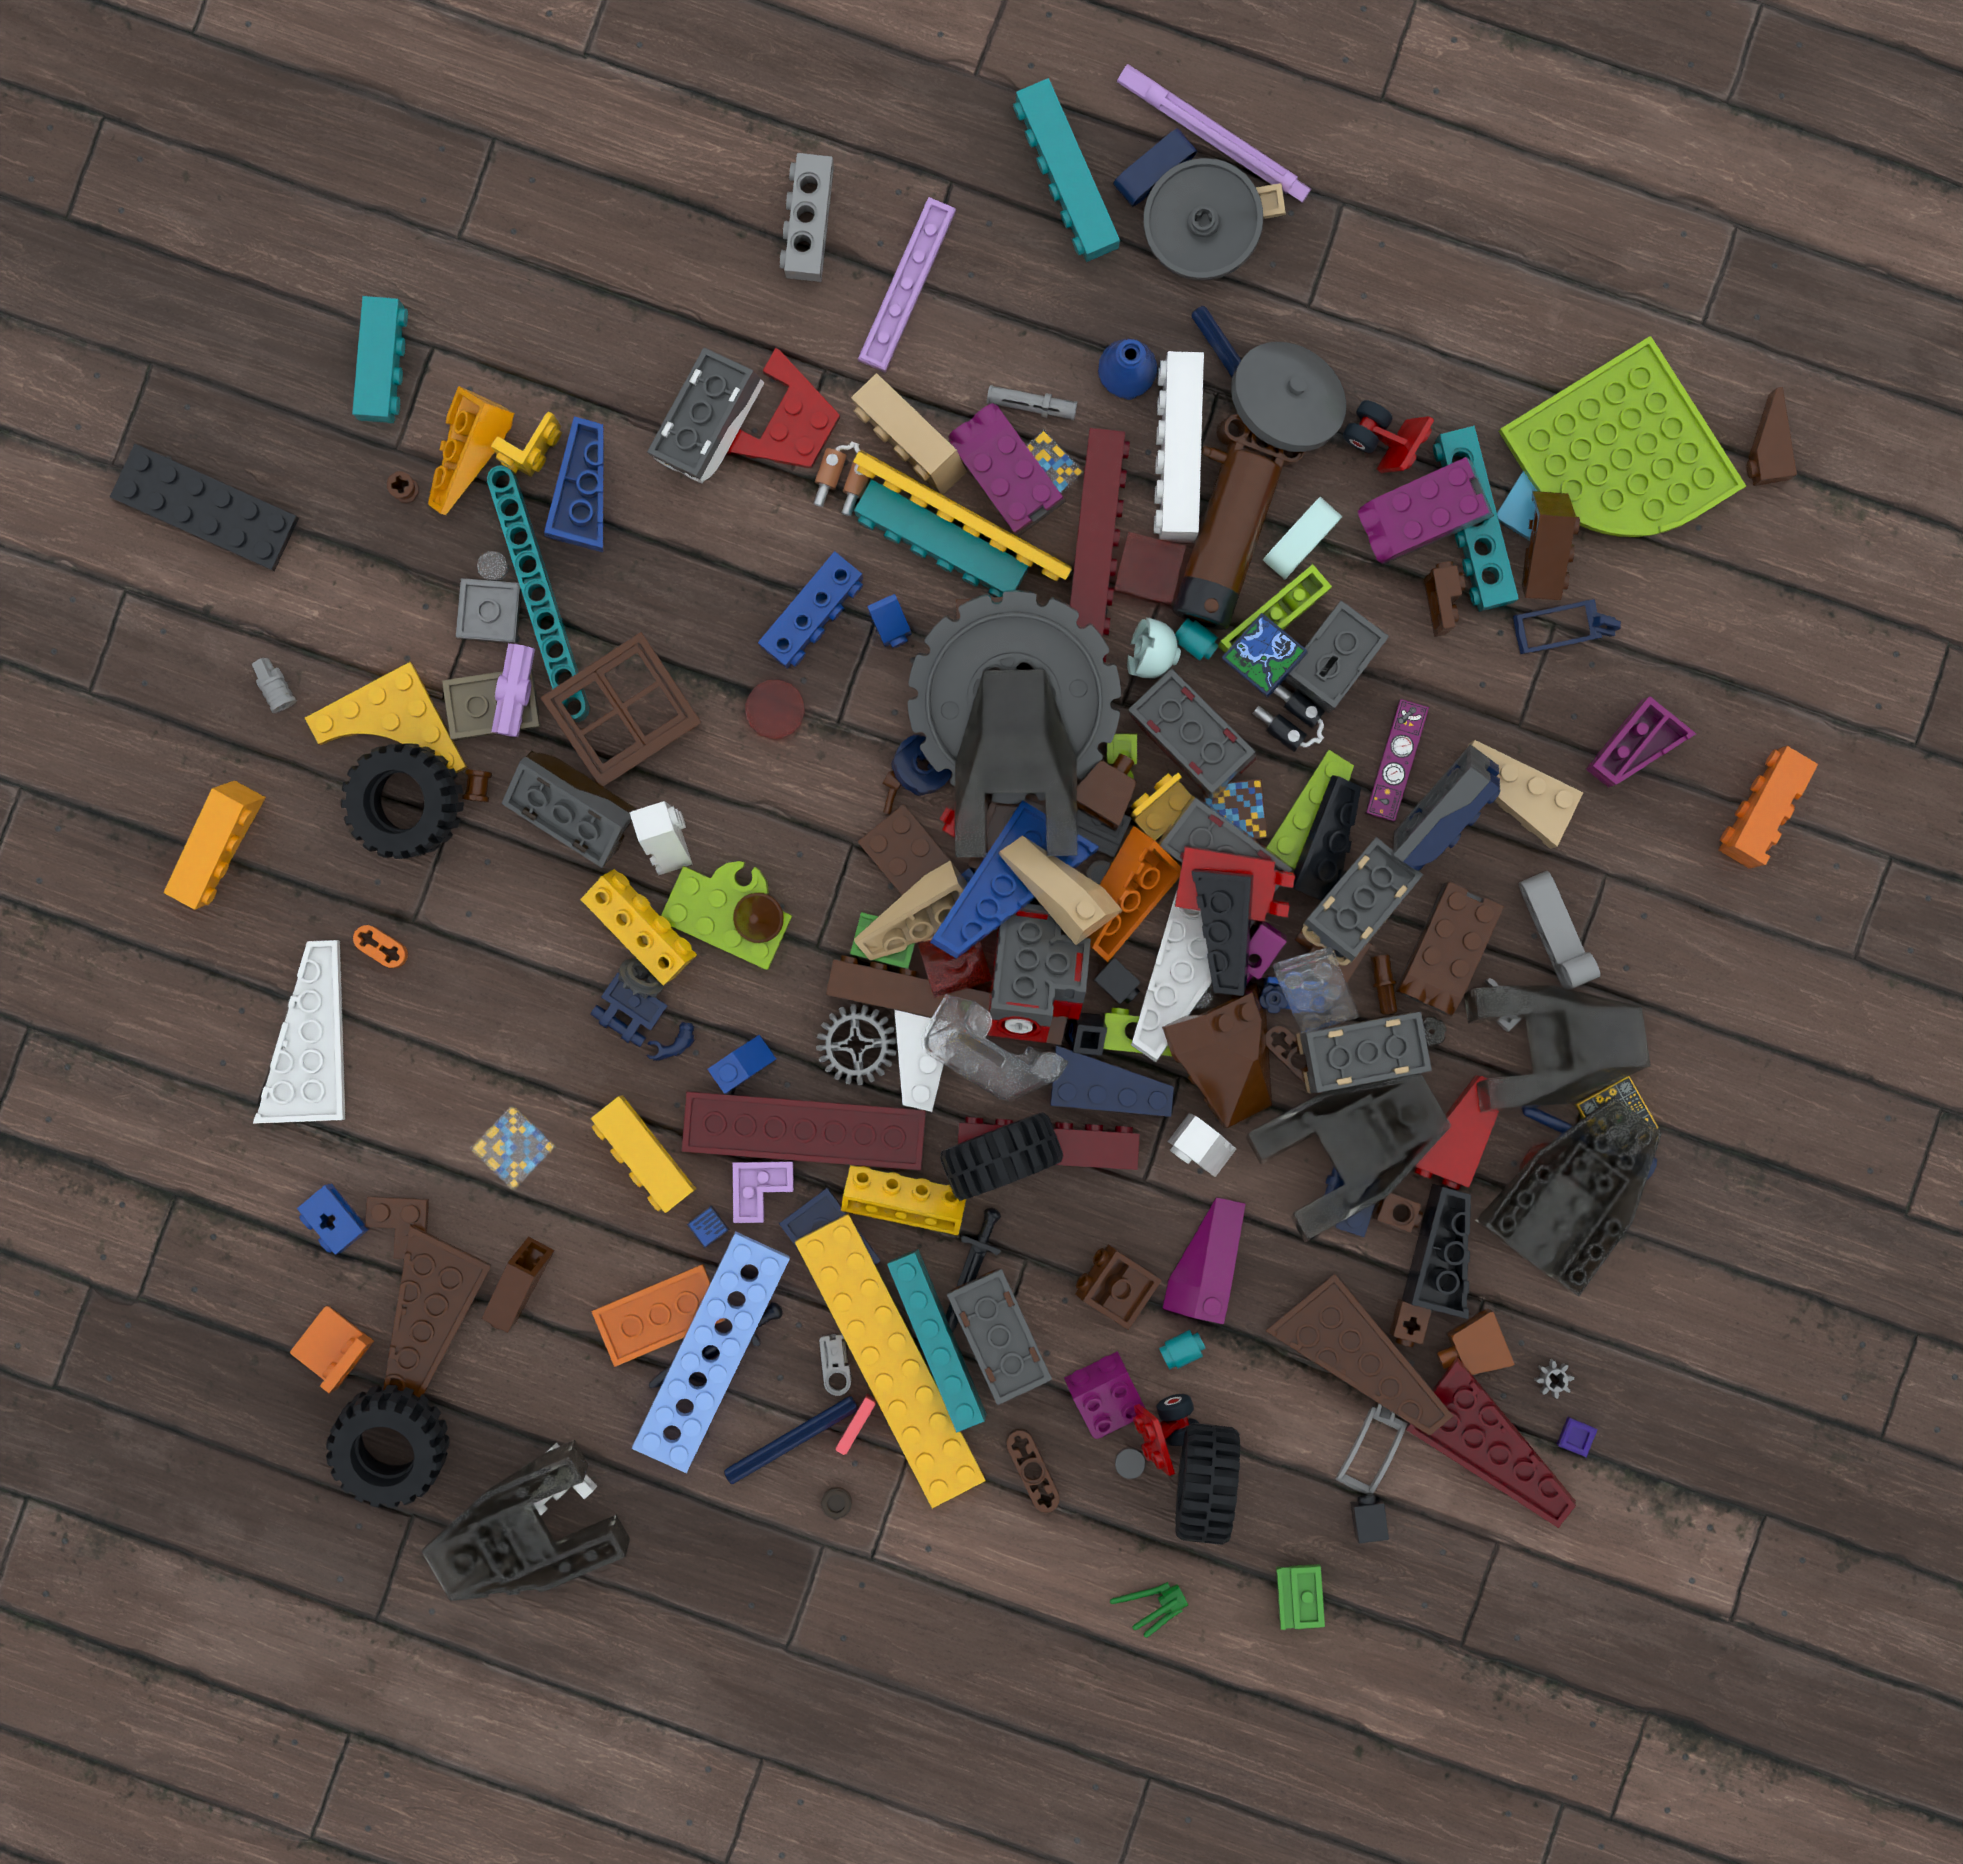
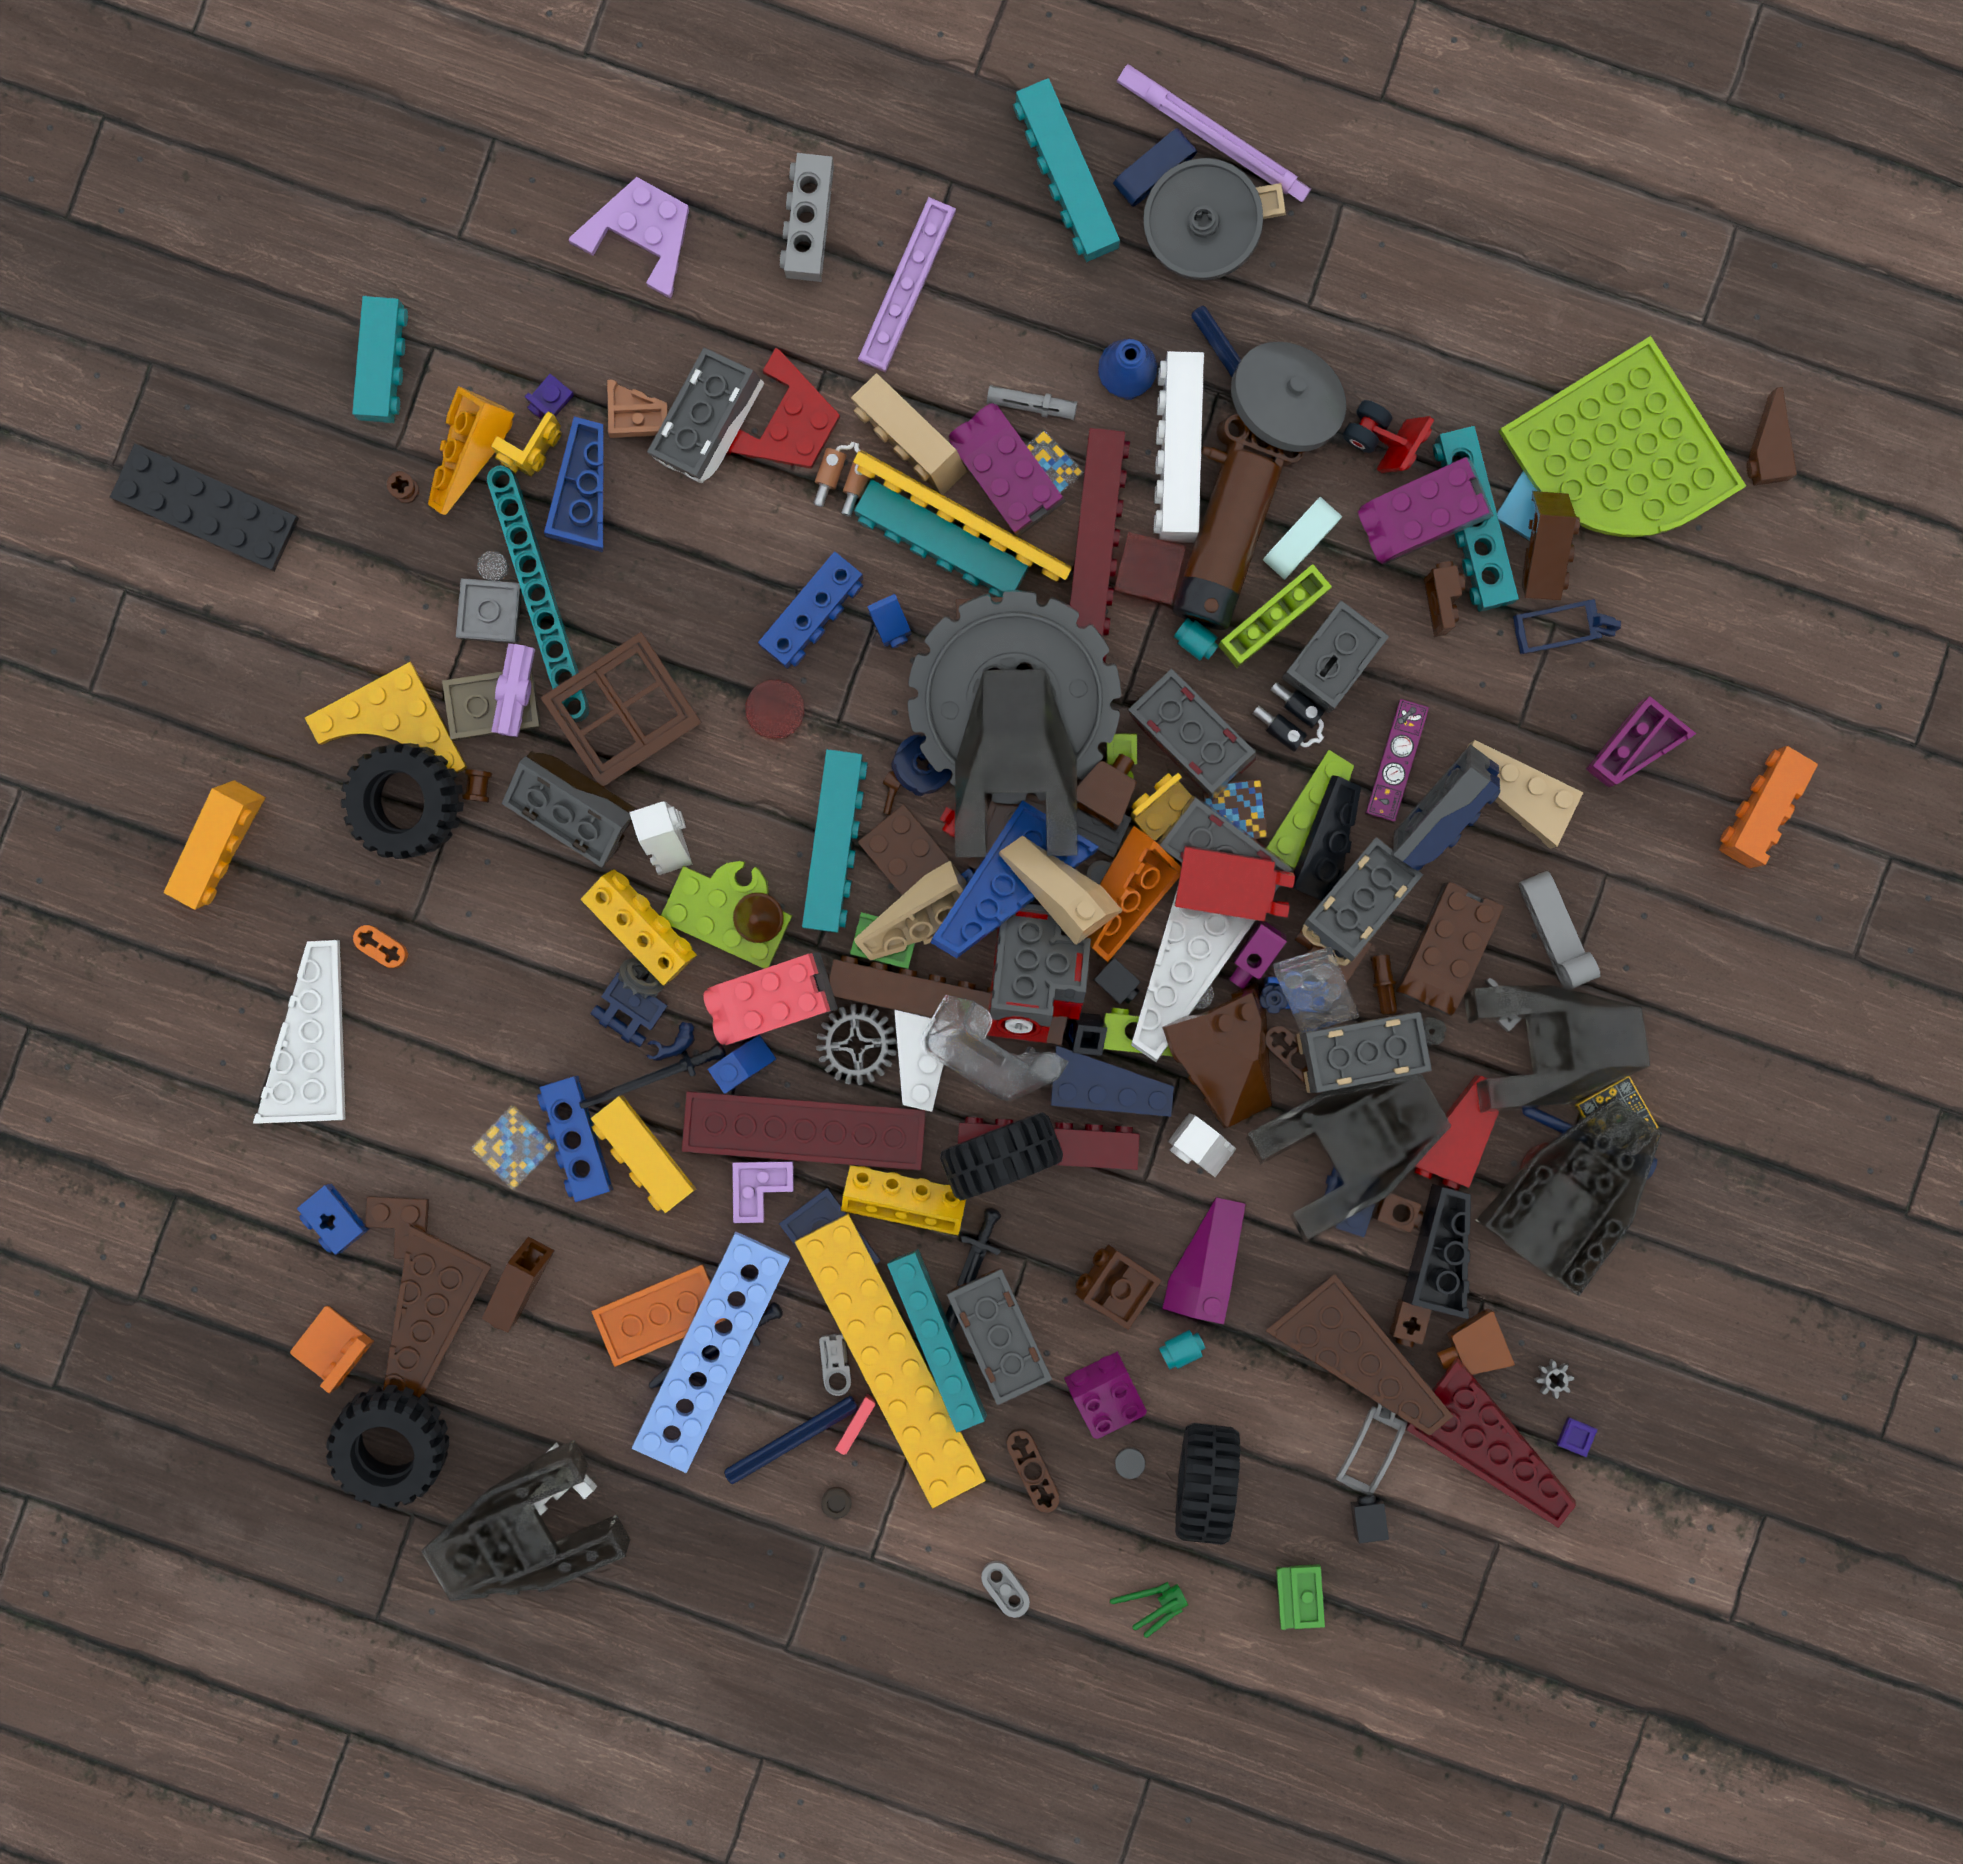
light grey hinge [252,658,297,713] -> none
tile [687,1206,730,1248] -> none
clear red plate [918,939,992,998] -> none
light aqua cylinder [1127,617,1181,679] -> none
red plate [1133,1394,1199,1476] -> none
black wing [1191,869,1254,996] -> none
tile [1222,613,1308,698] -> none
none -> dark purple bracket [525,374,574,420]
none -> blue brick [537,1076,614,1202]
none -> lavender wing [569,177,689,299]
none -> black sword [579,1043,726,1109]
none -> nougat wing [607,380,669,438]
none -> coral piece [703,952,838,1046]
none -> teal brick [802,749,868,933]
none -> light grey plate [981,1560,1030,1618]

